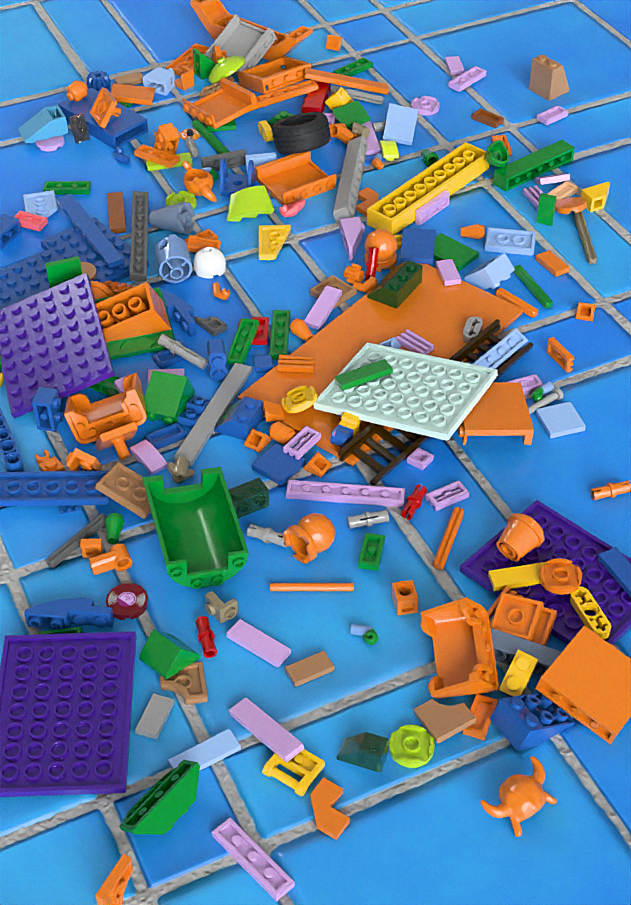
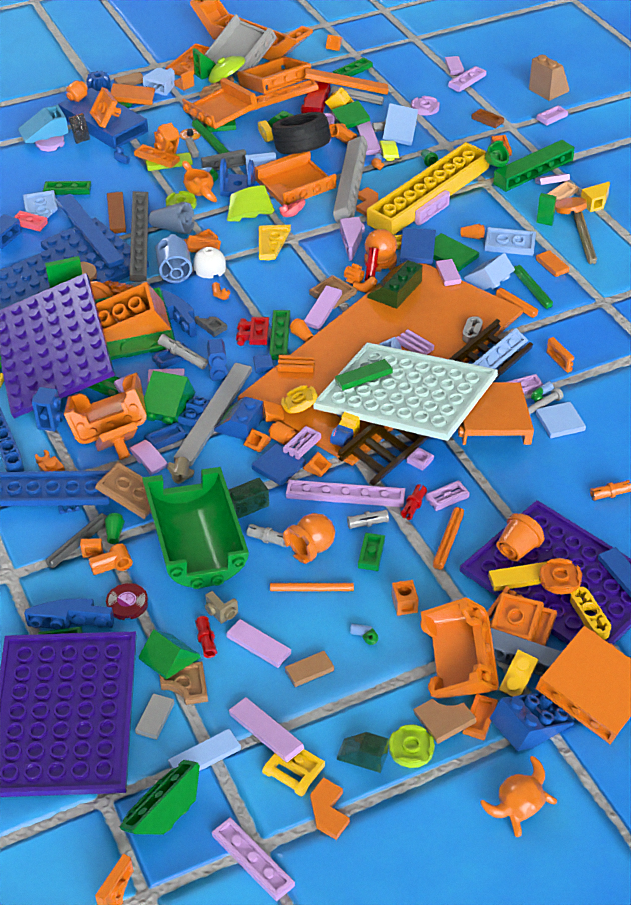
orange bracket [66,448,102,471] -> none
orange tile [212,46,228,64] -> none
green tile [226,318,259,365] -> none
dark tan piece [351,122,370,139] -> none
lavender tile [522,185,543,210] -> none
orange slope [575,302,595,322] -> none

